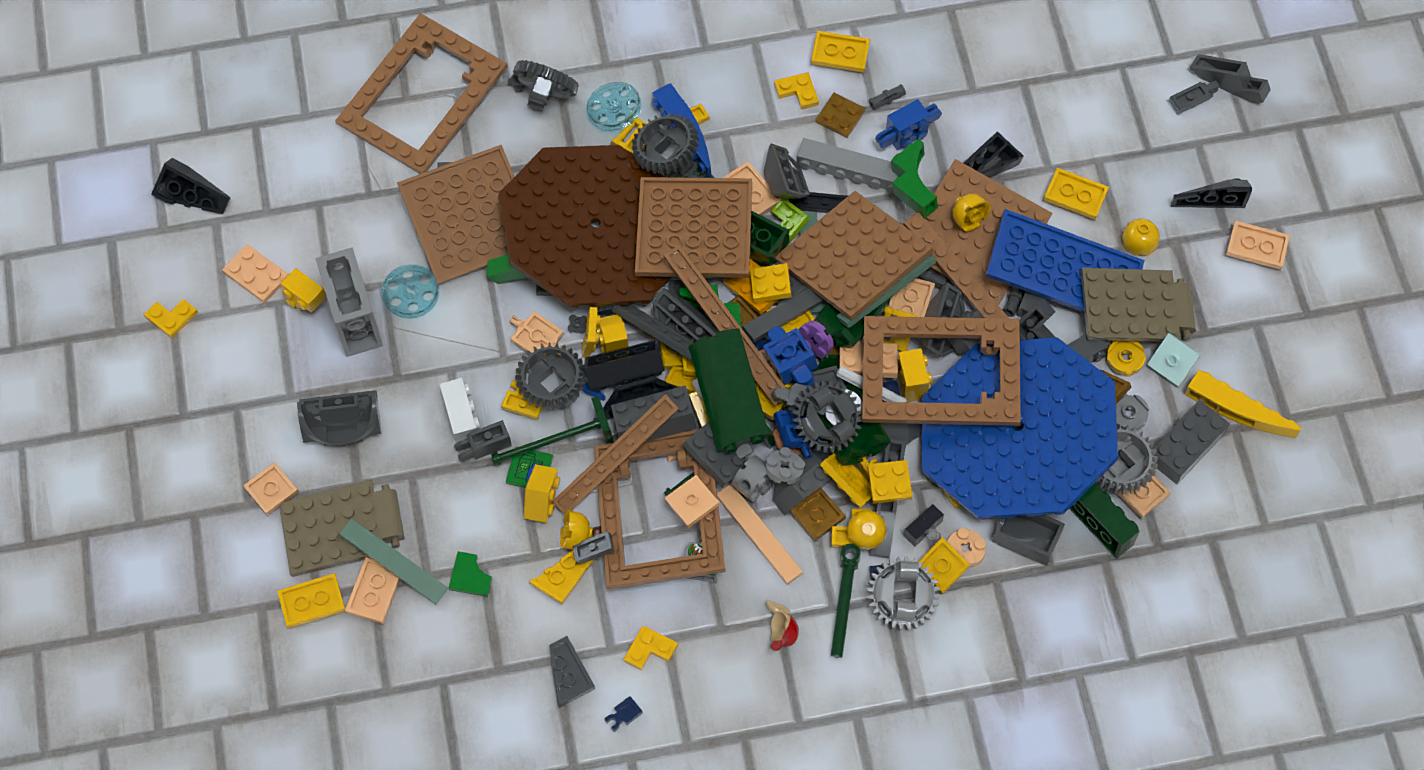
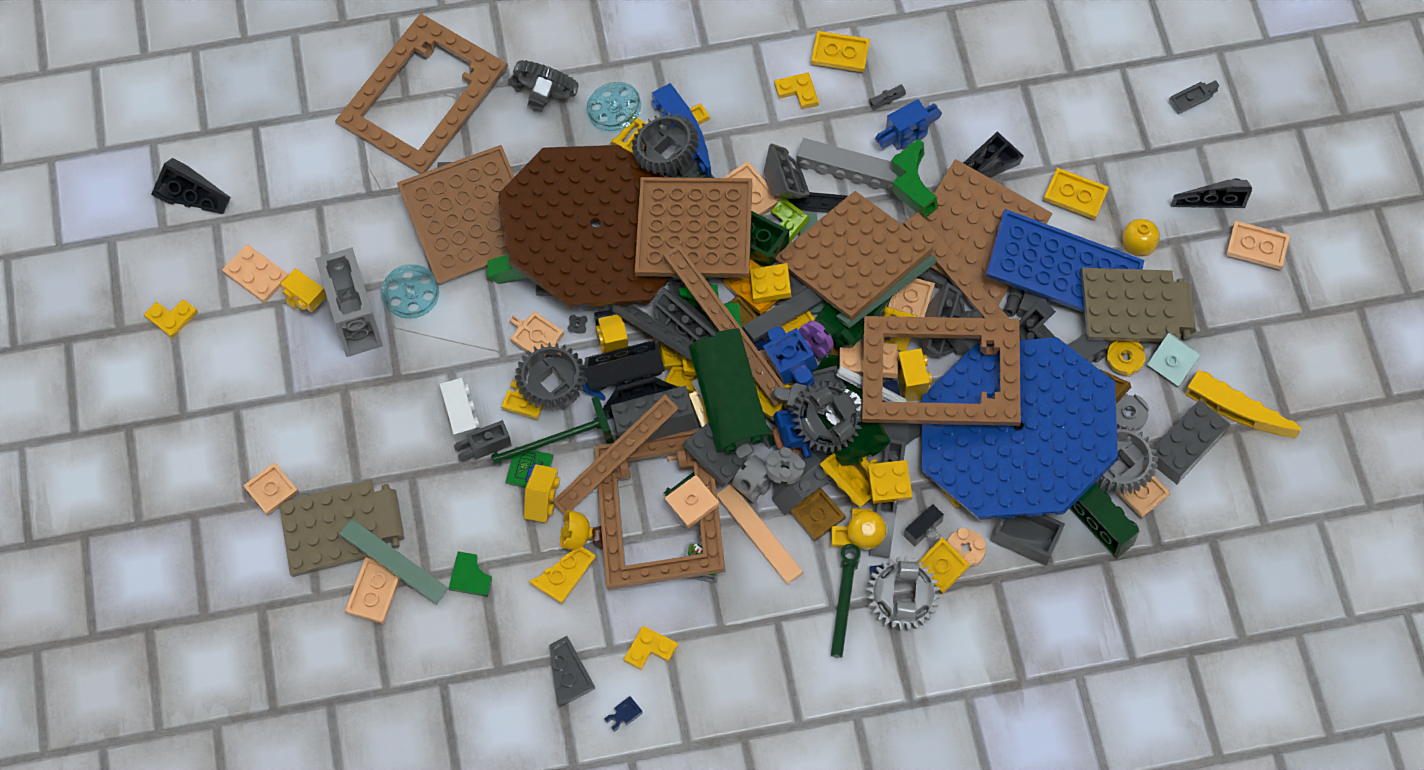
yellow plate [277,573,345,629] -> none
dark grey piece [297,390,381,446] -> none
dark grey plate [573,531,615,565] -> none
yellow plate [582,307,600,358] -> none
hair [767,600,799,651] -> none
pearl gold plate [816,92,865,138] -> none
yellow cylinder [953,193,991,232] -> none
dark grey slope [1190,54,1271,103] -> none

